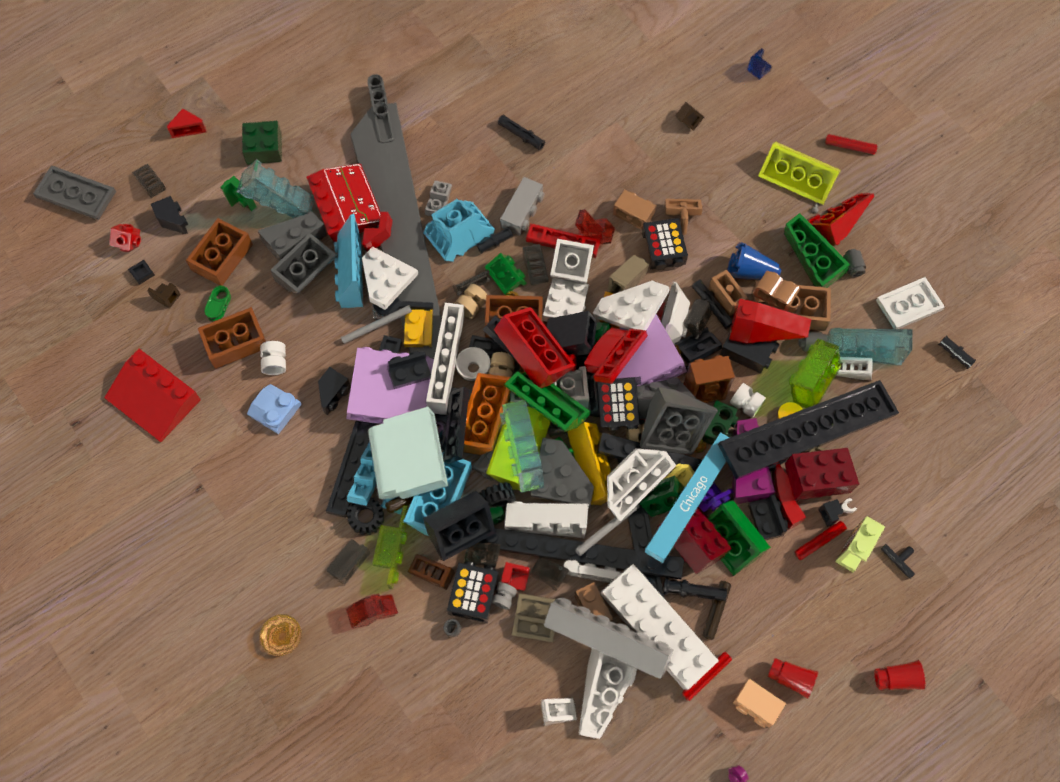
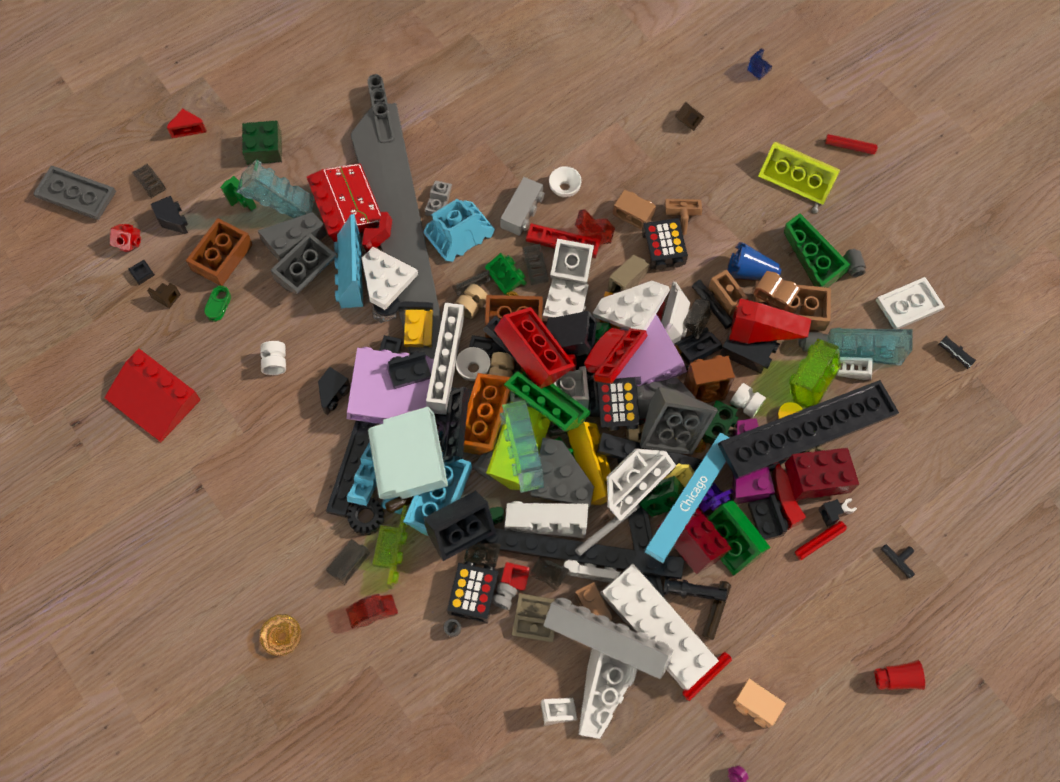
dark orange brick [198,307,266,369] -> none
light blue slope [247,384,302,435] -> none
light grey bar [341,305,412,344] -> none
reddish brown slope [408,554,455,590] -> none
black pin [476,227,513,254] -> none
black tyre [479,482,516,508] -> none
black pin [498,114,545,150] -> none
red plant [768,658,818,699] -> none
red wedge [807,193,874,246] -> none
yellowish green panel [835,516,885,572] -> none
none -> white piece [549,167,581,197]

